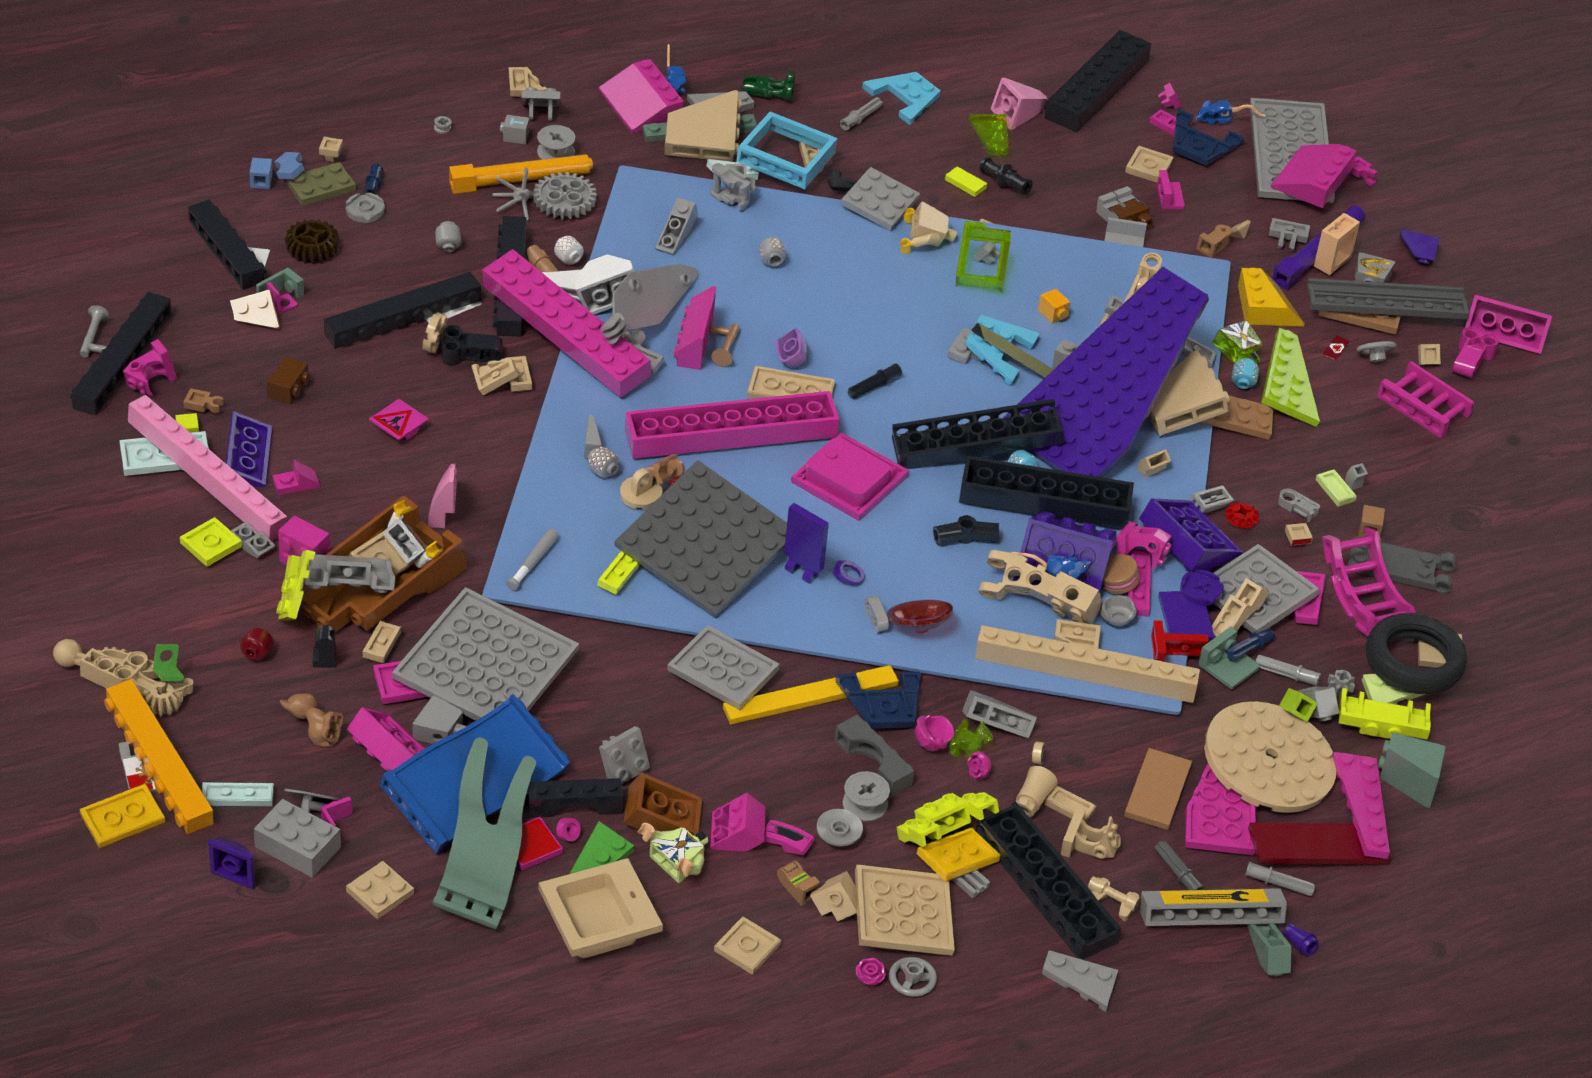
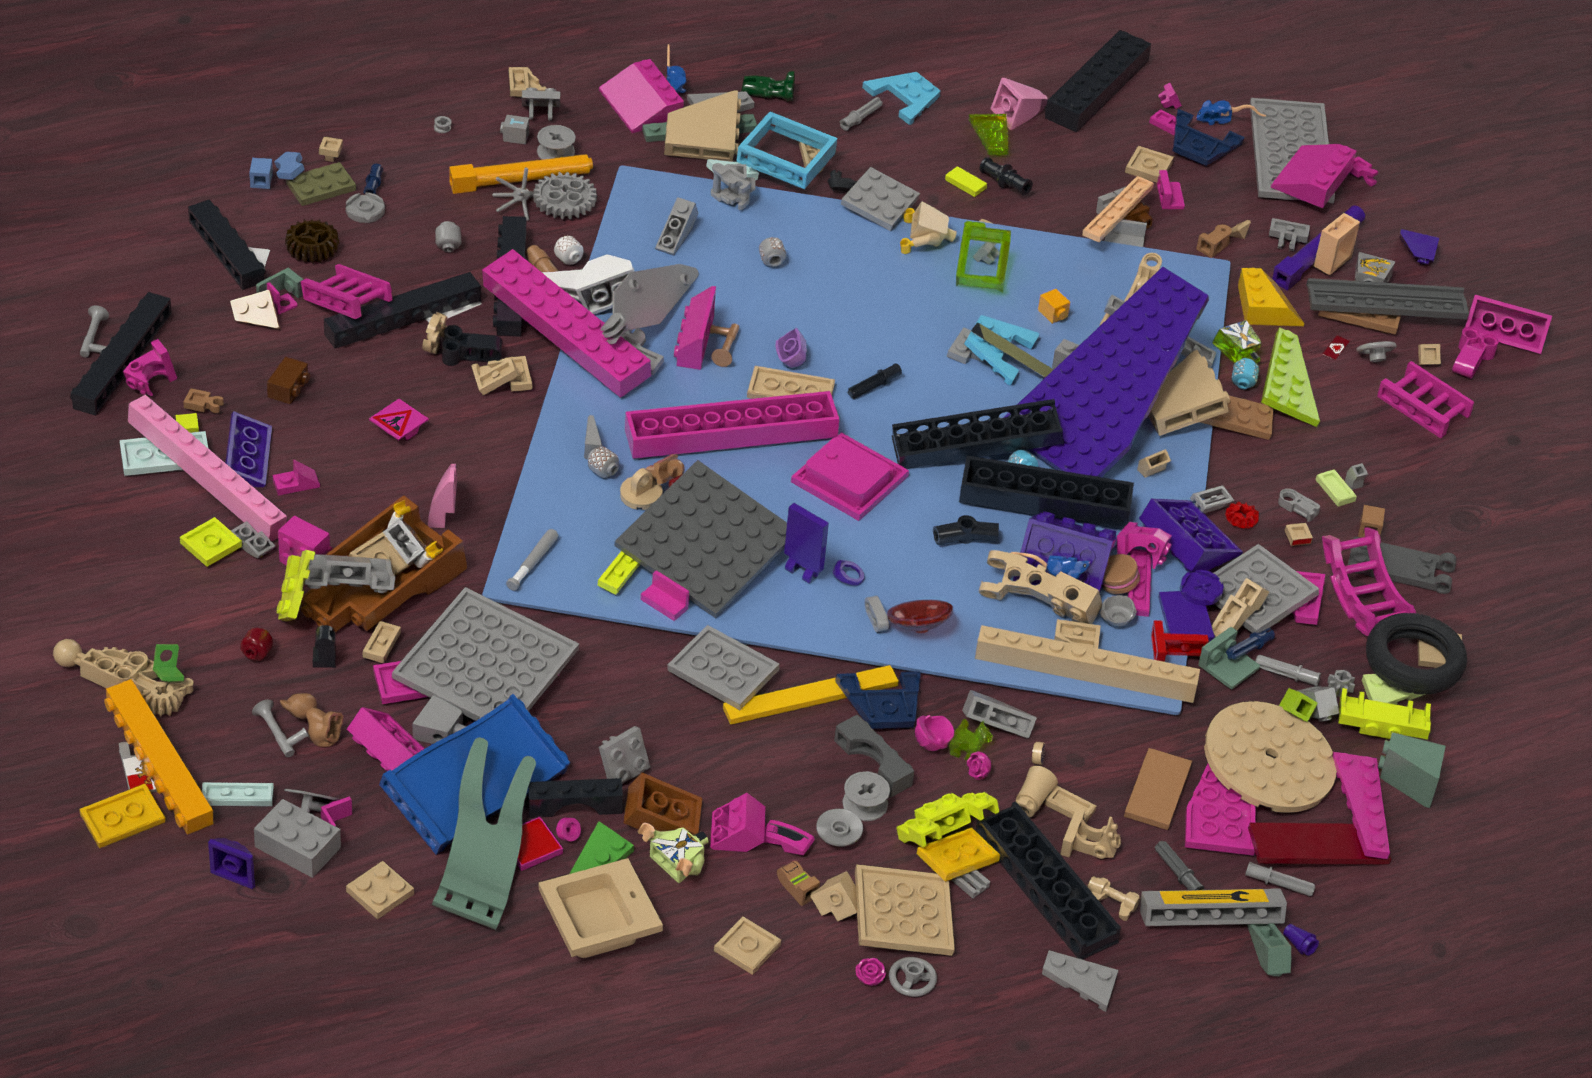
none -> light grey piece [252,699,309,757]
none -> dark pink fence [301,264,393,319]
none -> dark pink panel [640,571,689,621]
none -> light nougat tile [1082,176,1154,242]

